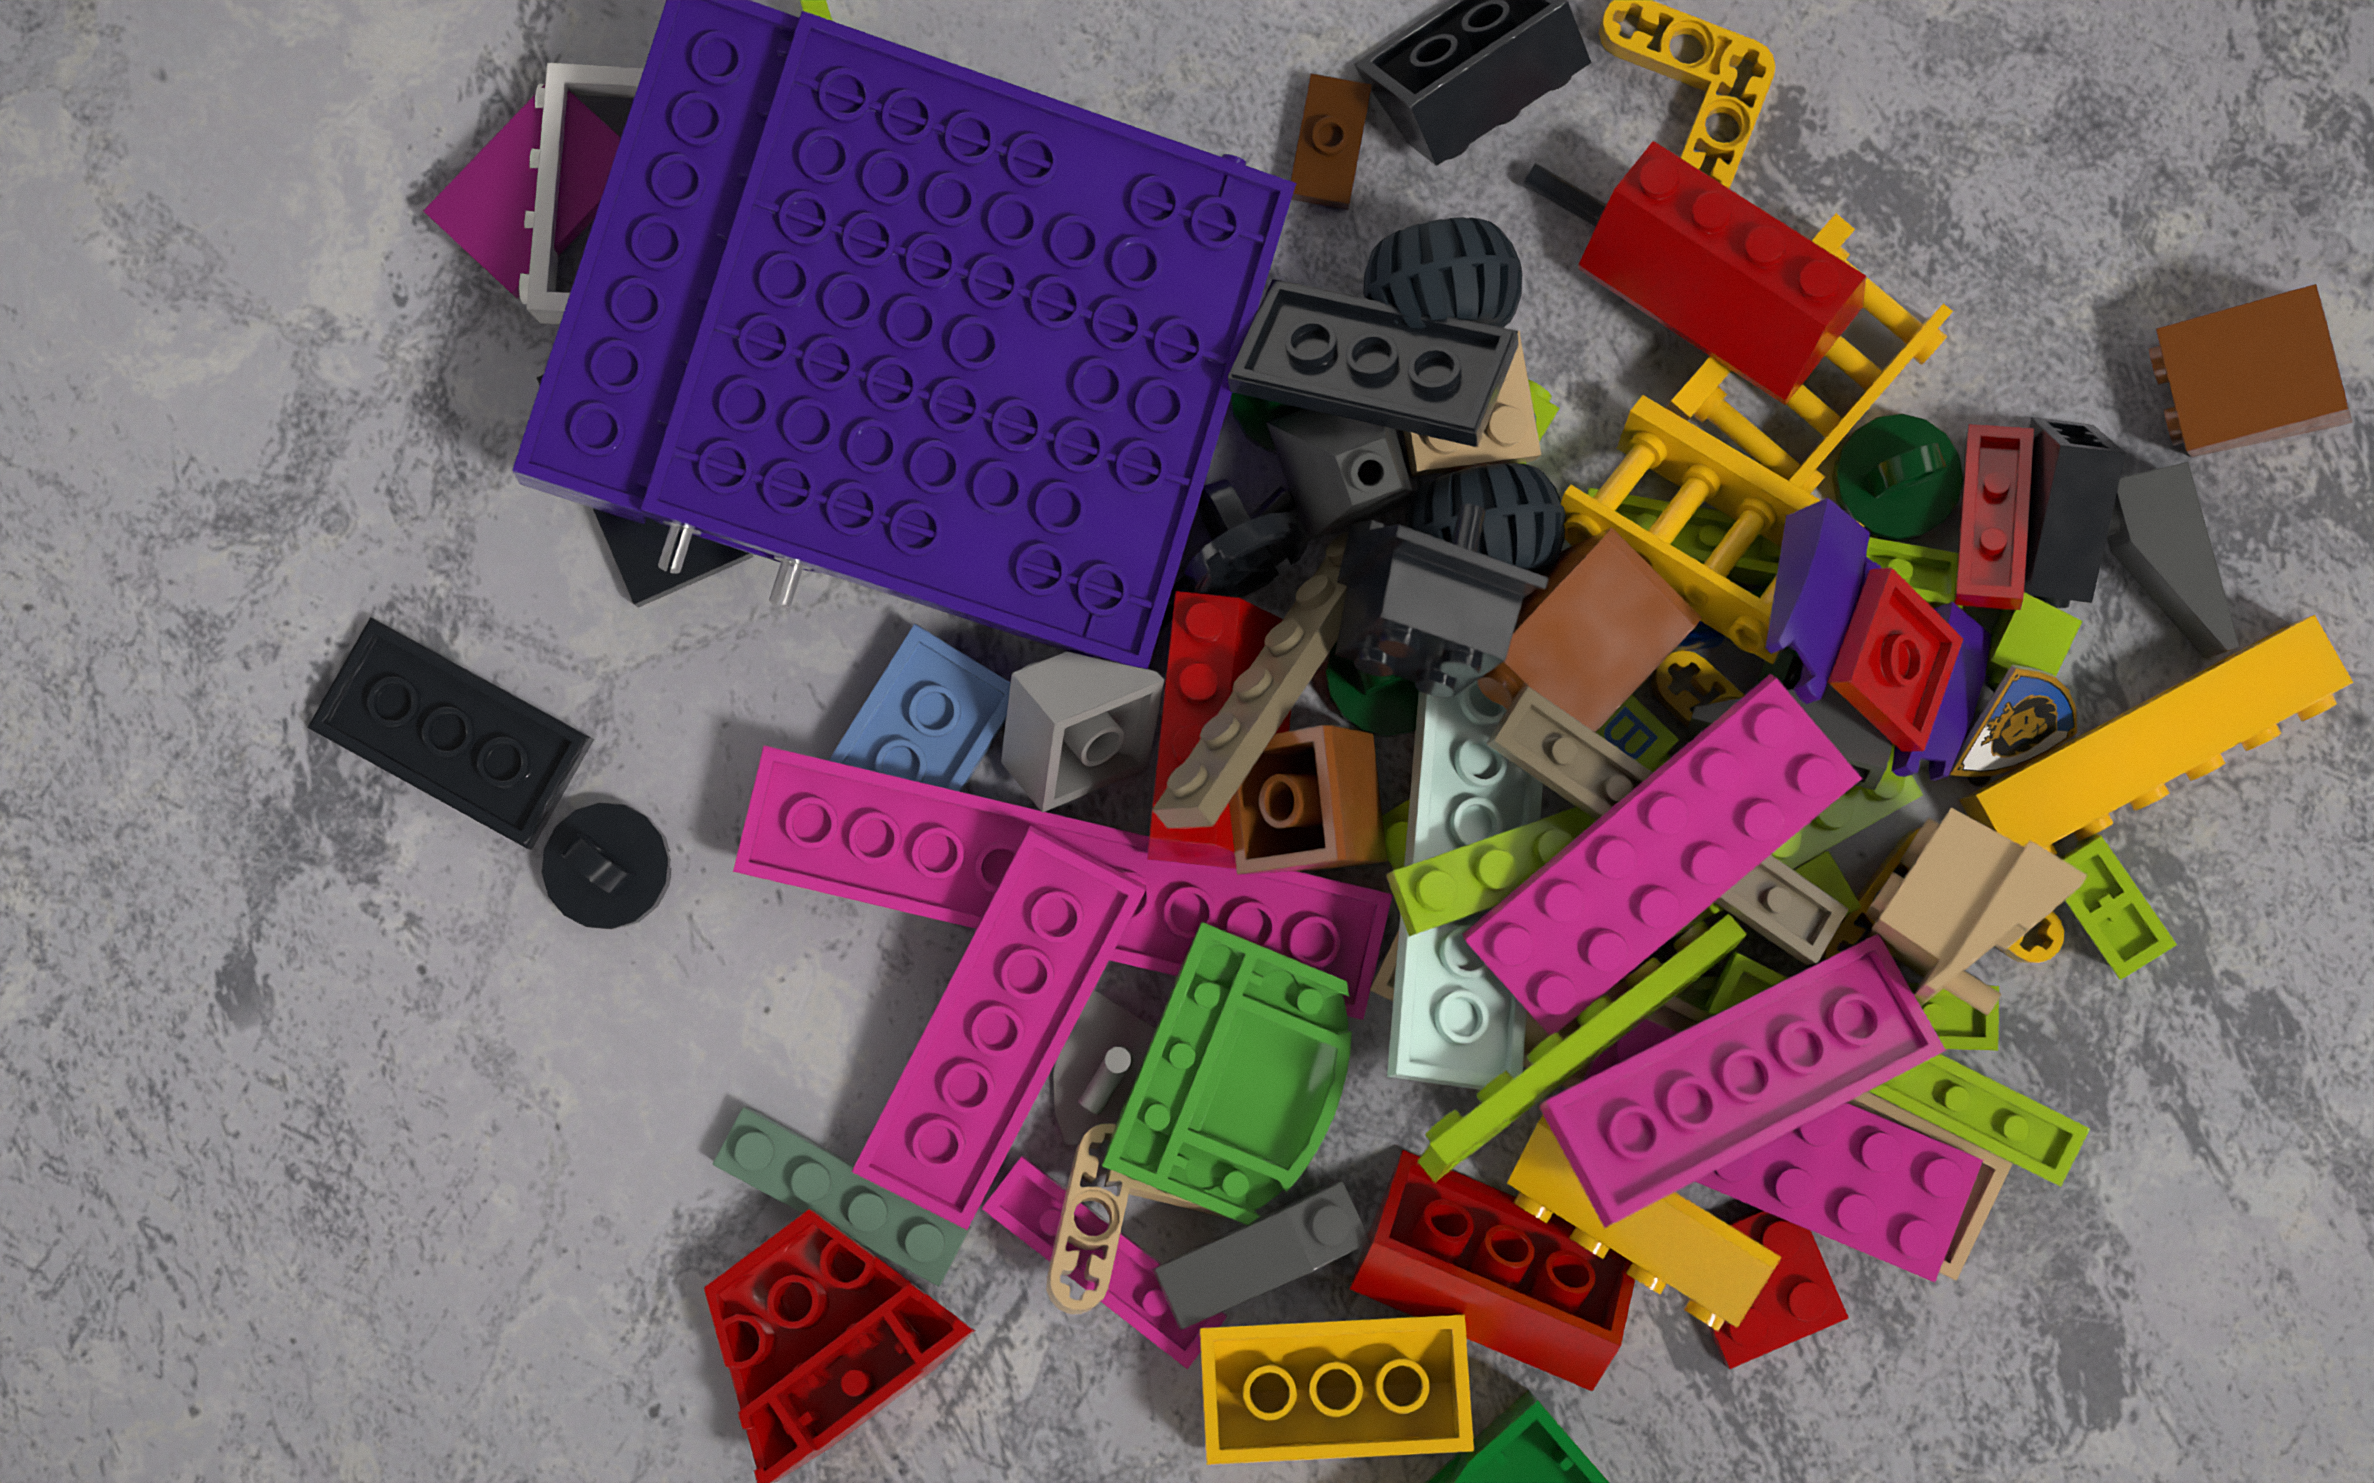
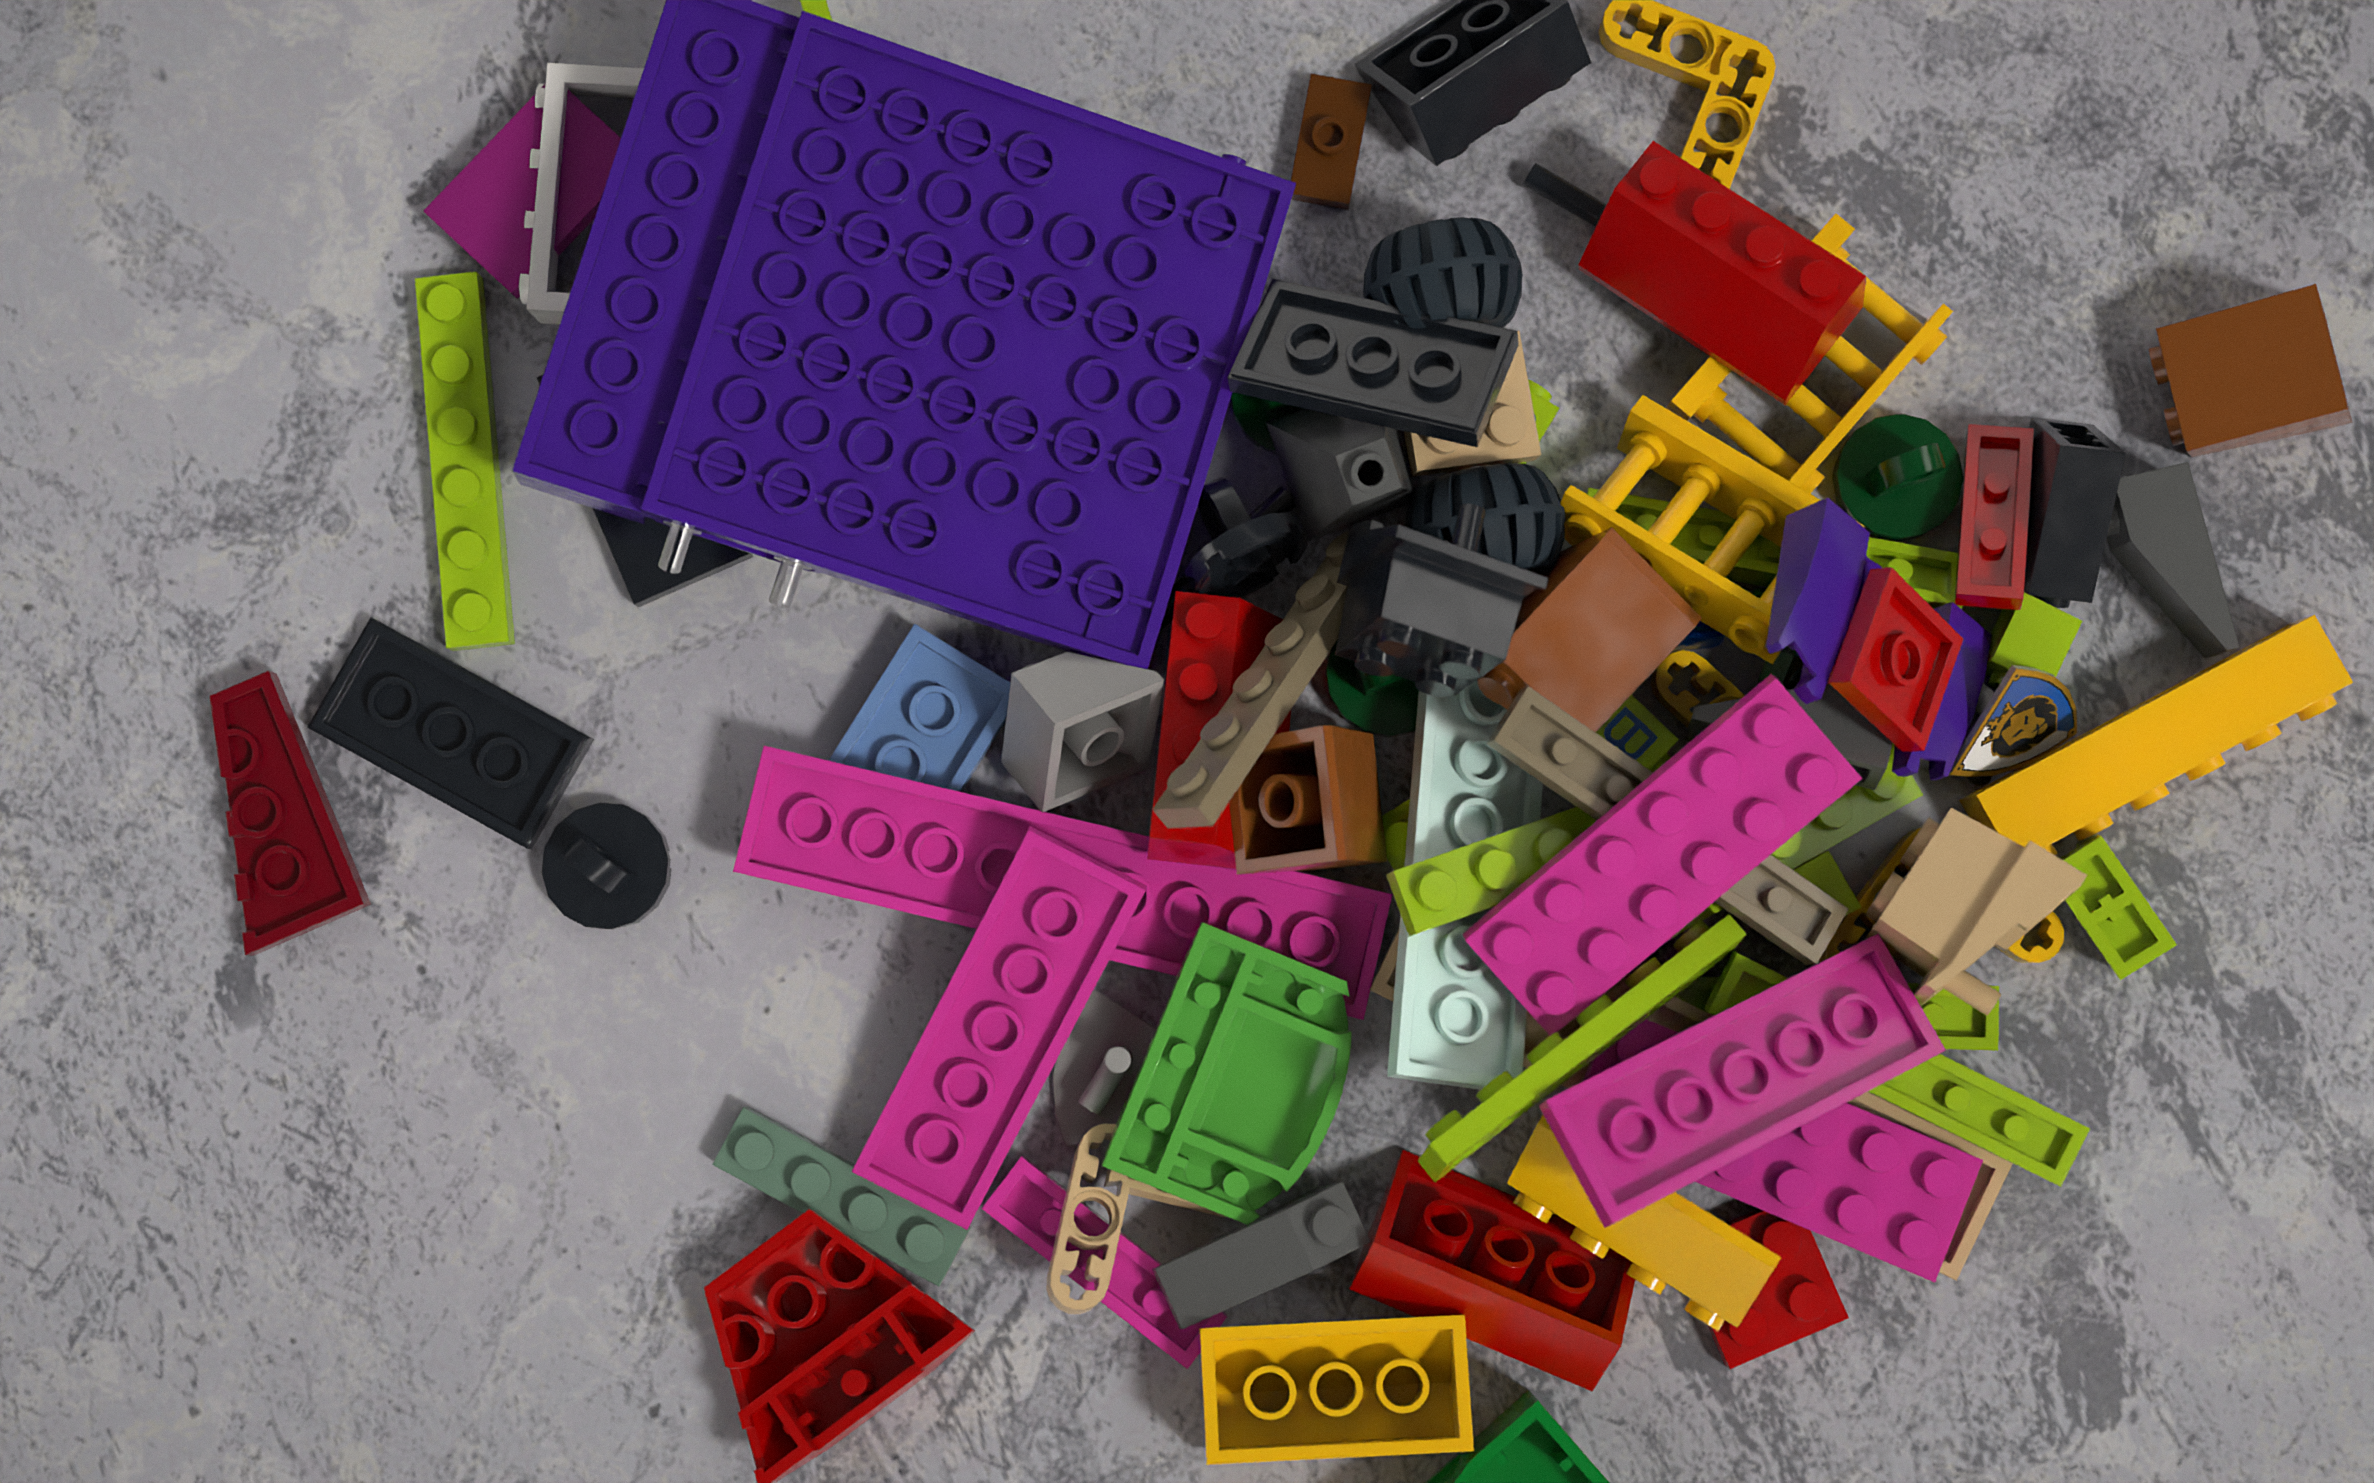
none -> dark red wing [210,670,371,956]
none -> lime plate [415,271,515,651]

